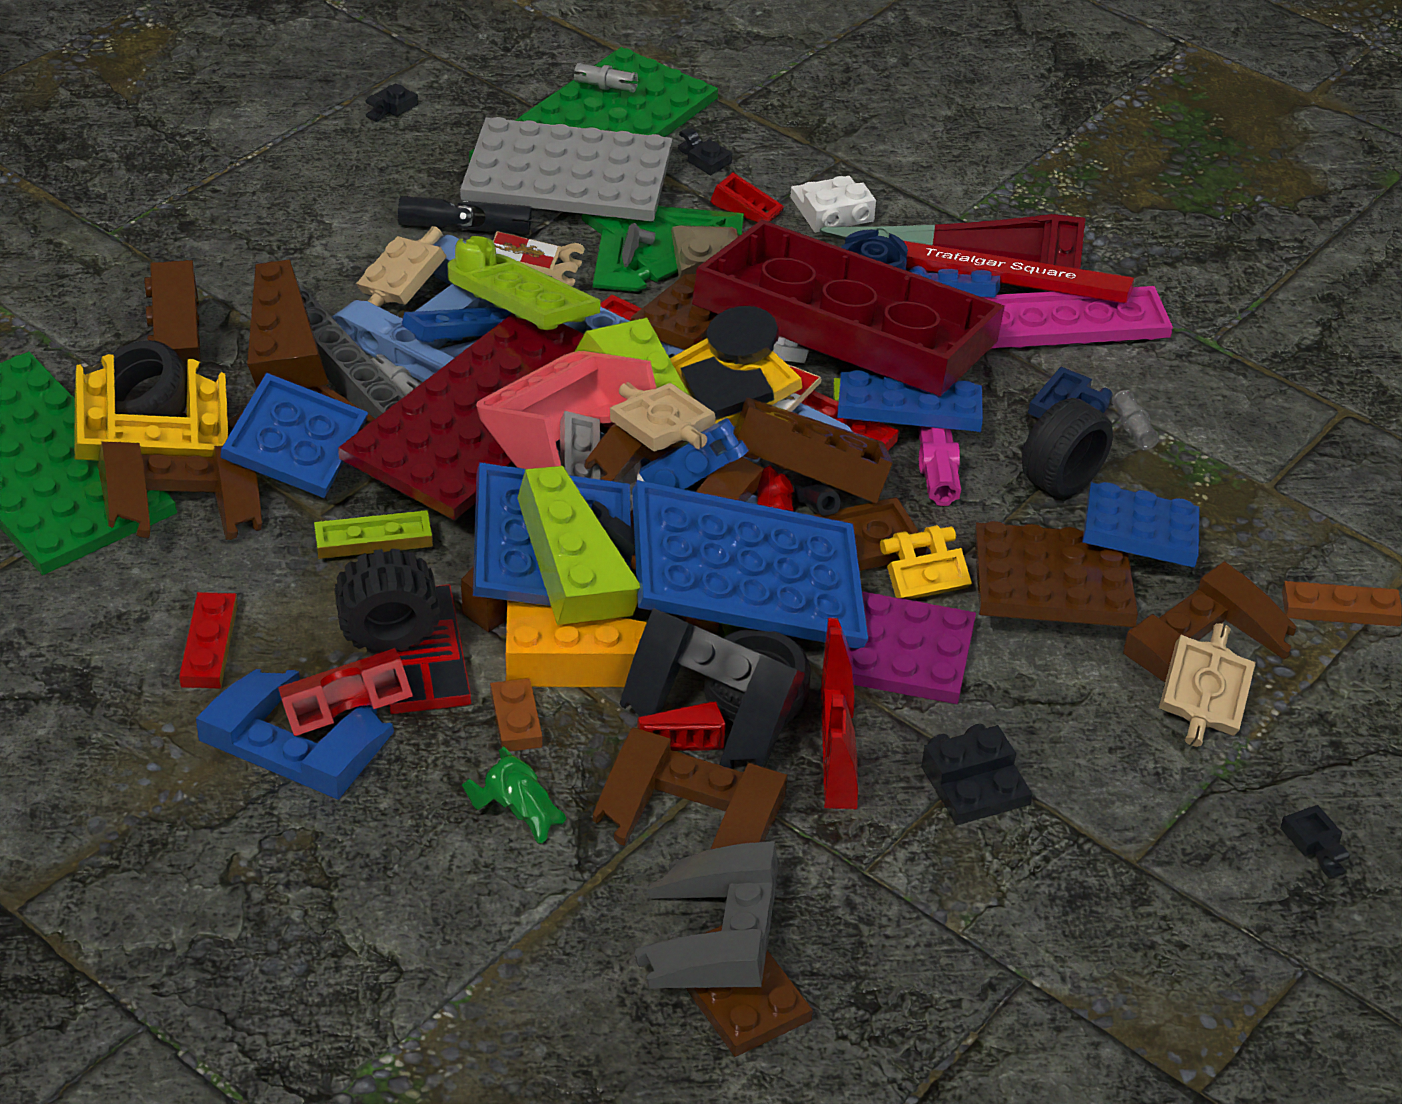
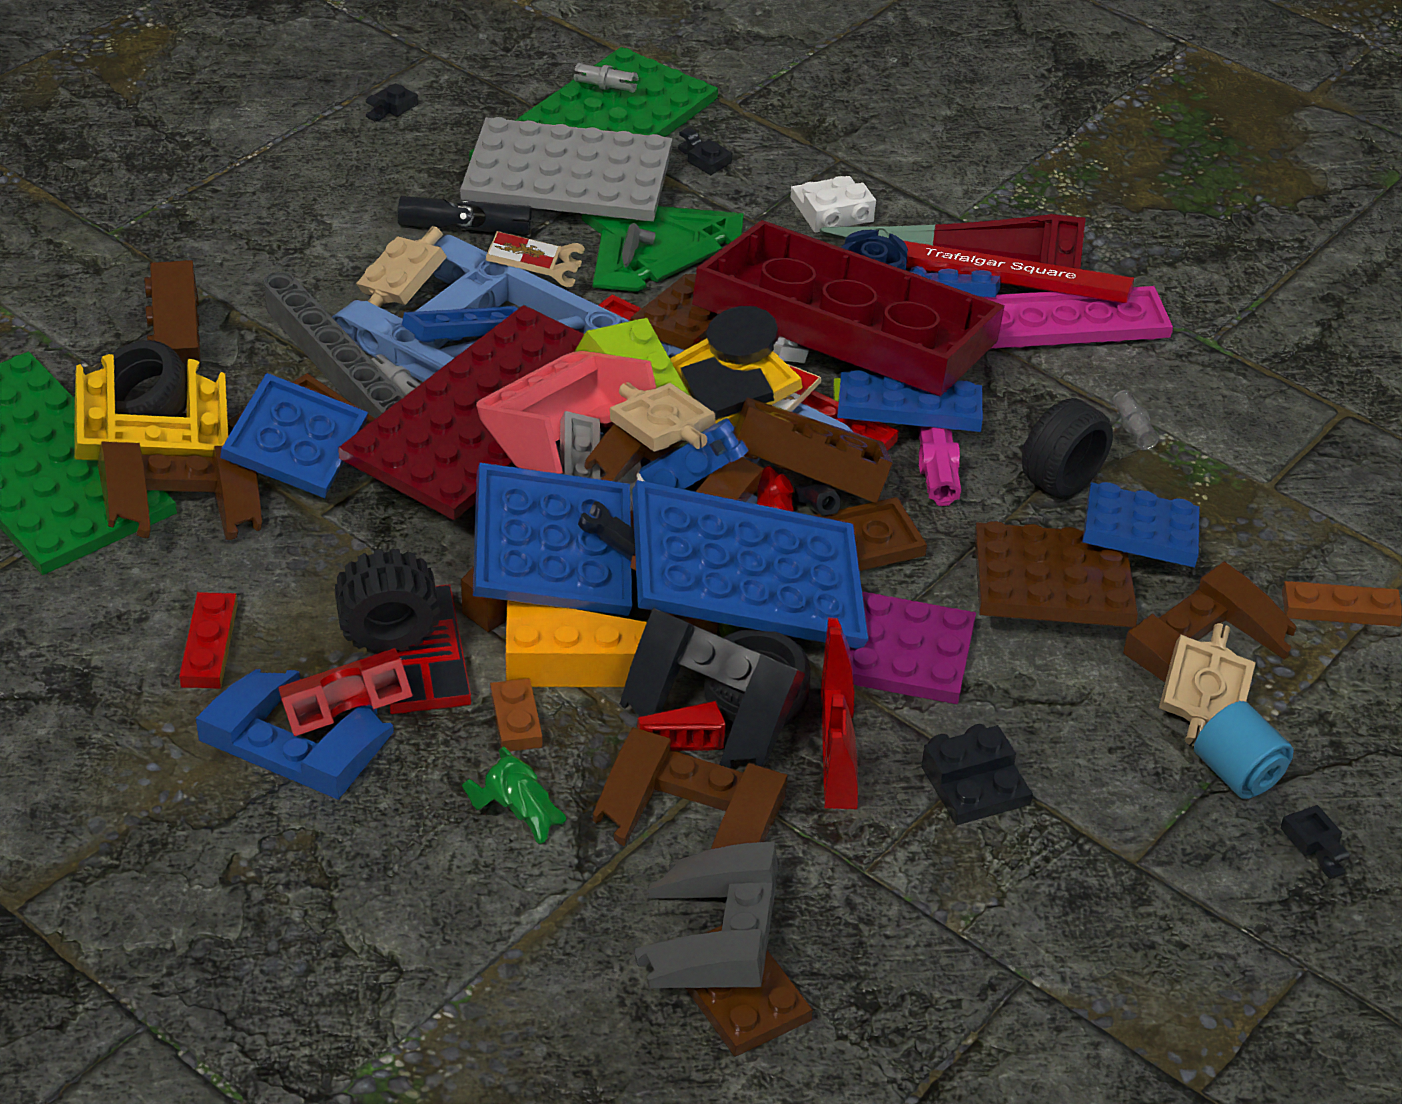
reddish brown wedge [247,259,329,388] -> none
lime plate [314,510,433,559] -> none
lime plate [448,236,600,330] -> none
lime wedge [517,466,640,625] -> none
dark tan slope [671,225,739,279] -> none
red slope [710,172,784,222] -> none
yellow plate [880,525,972,600] -> none
dark blue plate [1028,367,1113,418] -> none
none -> dark azure piece [1194,701,1294,799]

